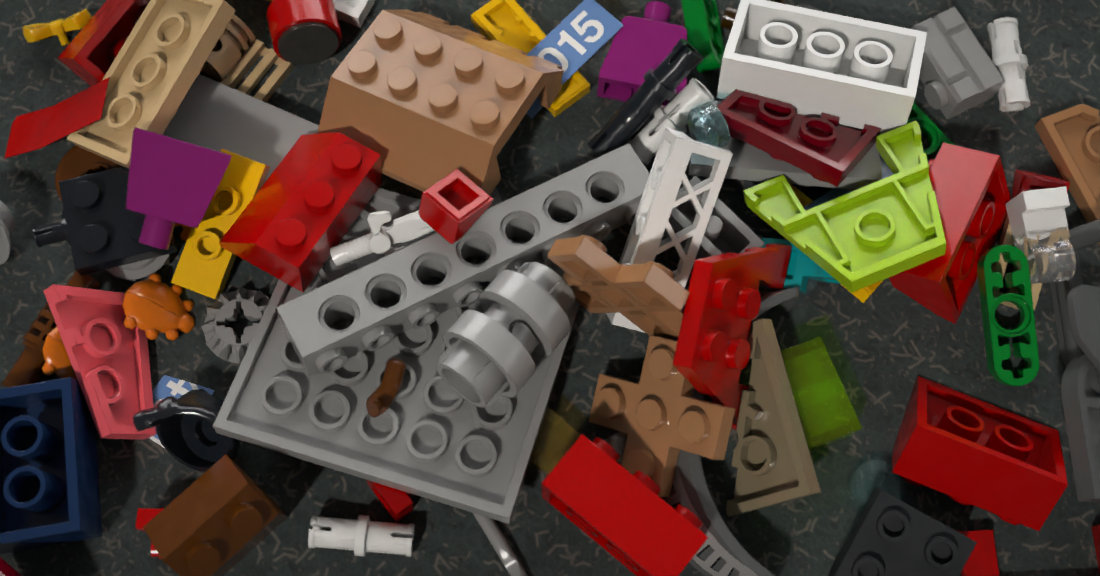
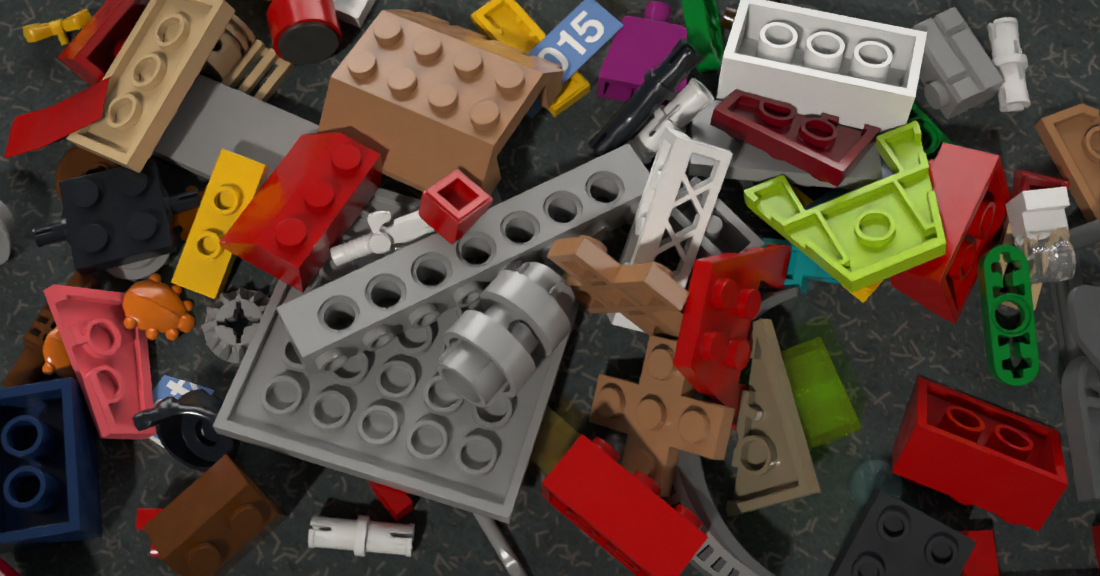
magenta torso [126,127,232,250] -> none
reddish brown piece [366,358,406,417] -> none
clear light blue tile [688,102,730,148] -> none

